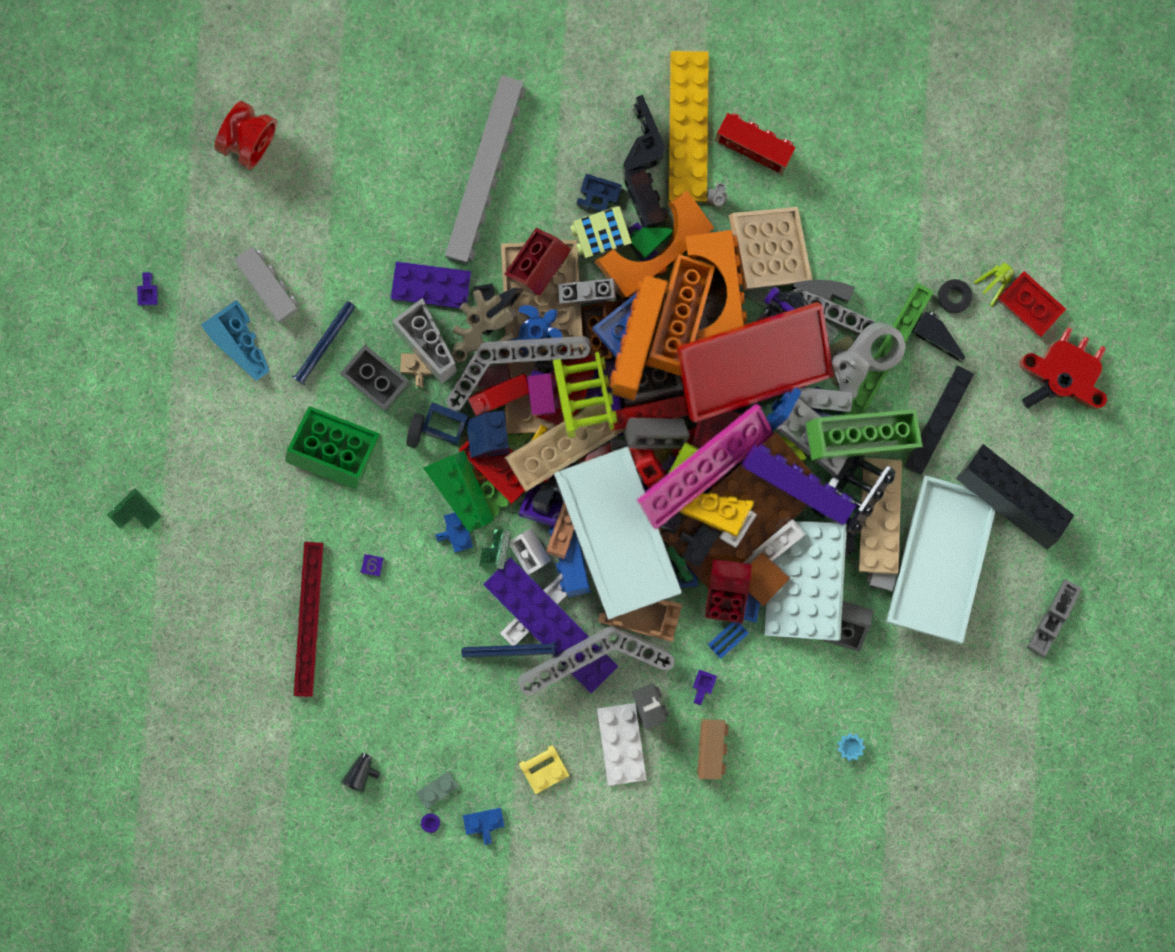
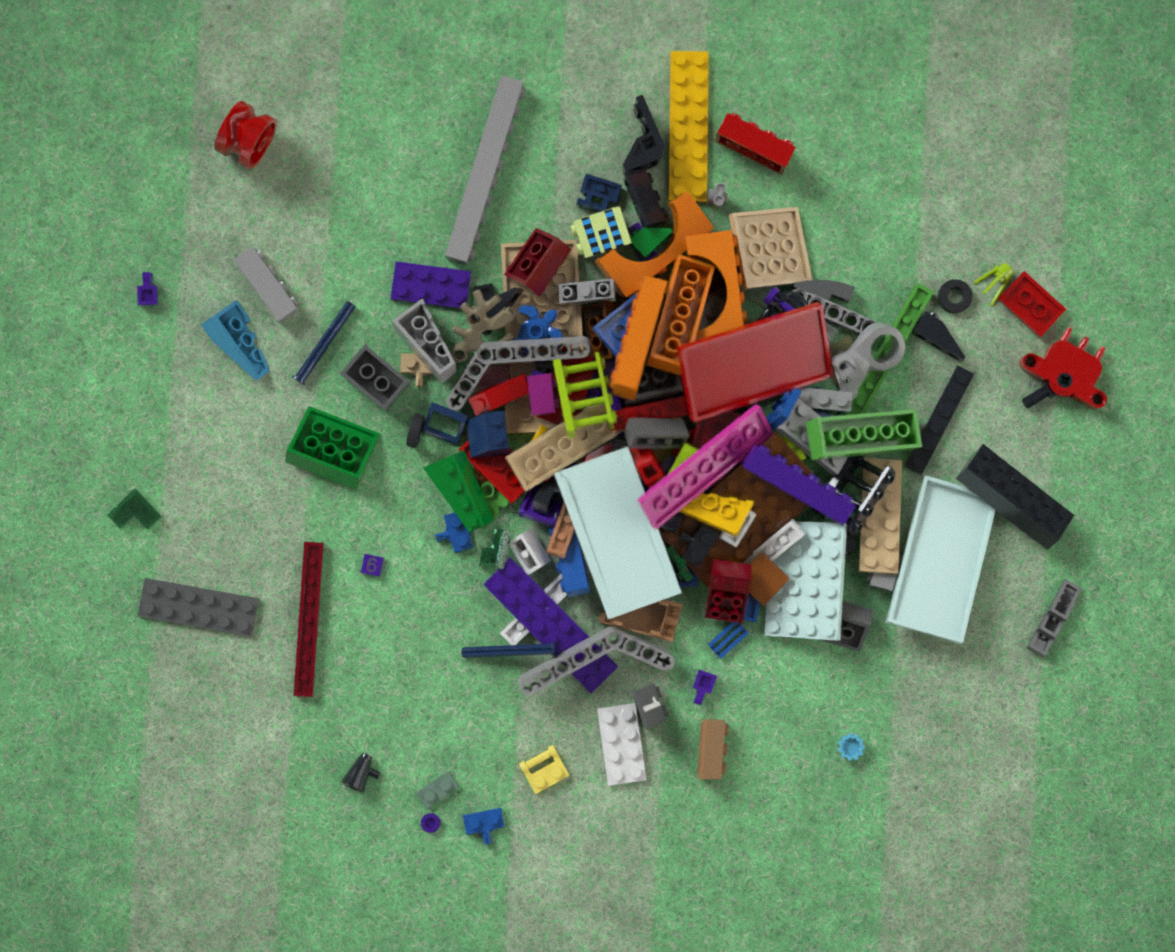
none -> dark grey plate [137,578,259,636]

